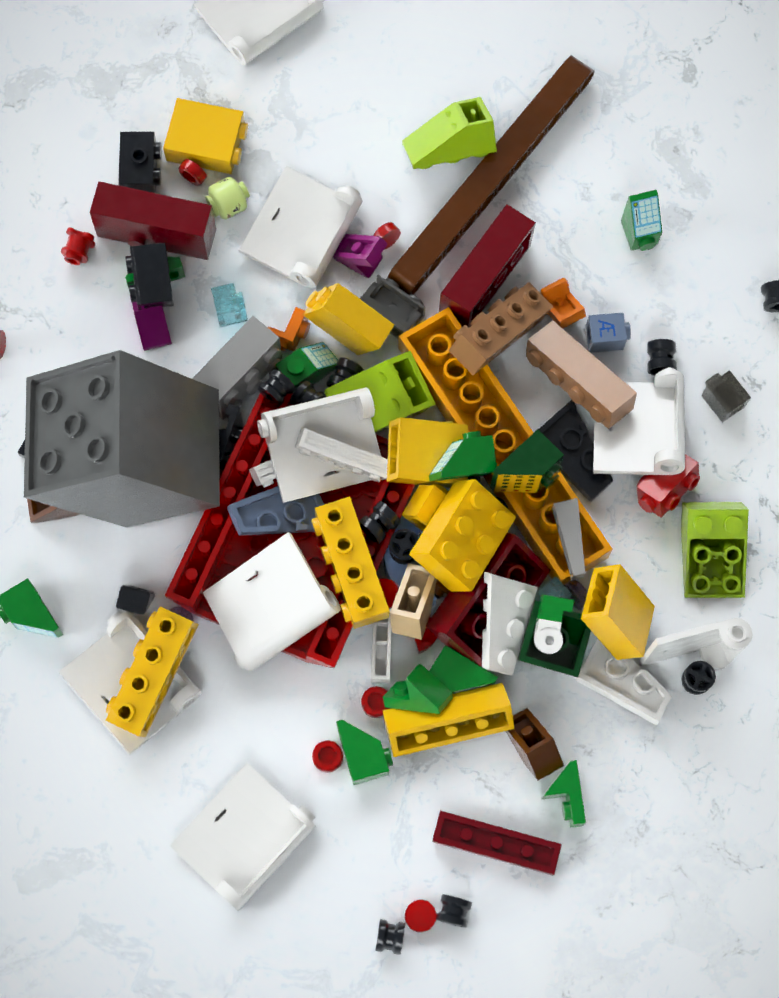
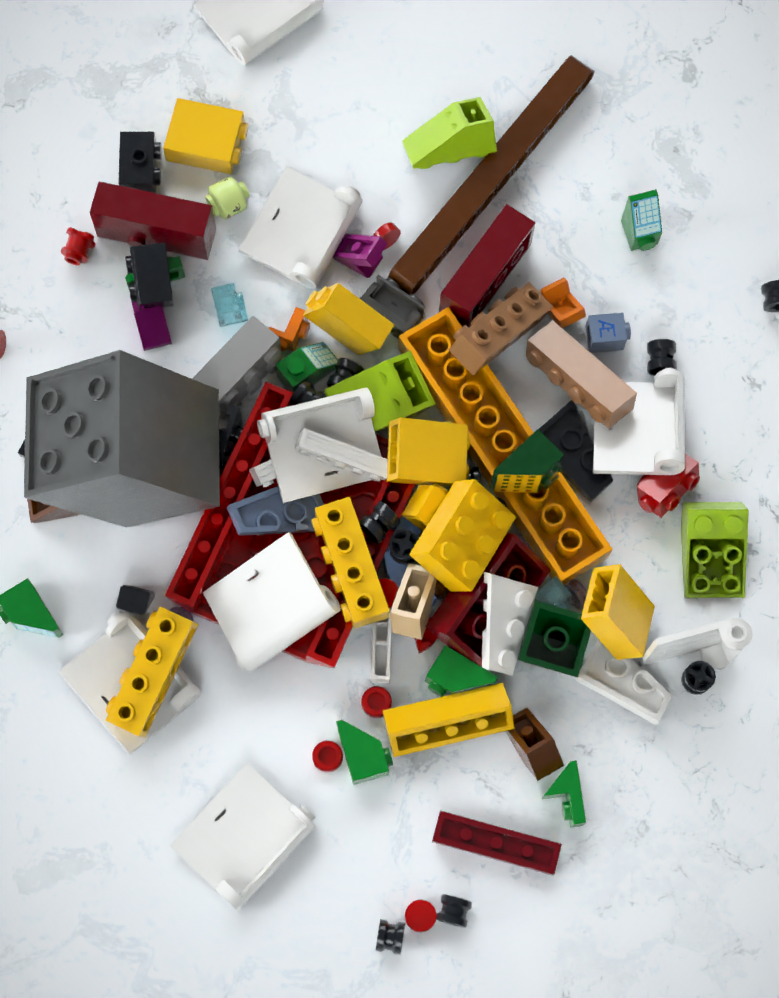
red tile [178,159,207,186] -> none
black wheel [257,369,296,407] -> none
green slope [383,664,453,714] -> none
green slope [429,431,497,481] -> none
leg [534,594,574,654] -> none
light grey piece [552,498,585,580] -> none
clear smoke brick [701,370,751,423] -> none

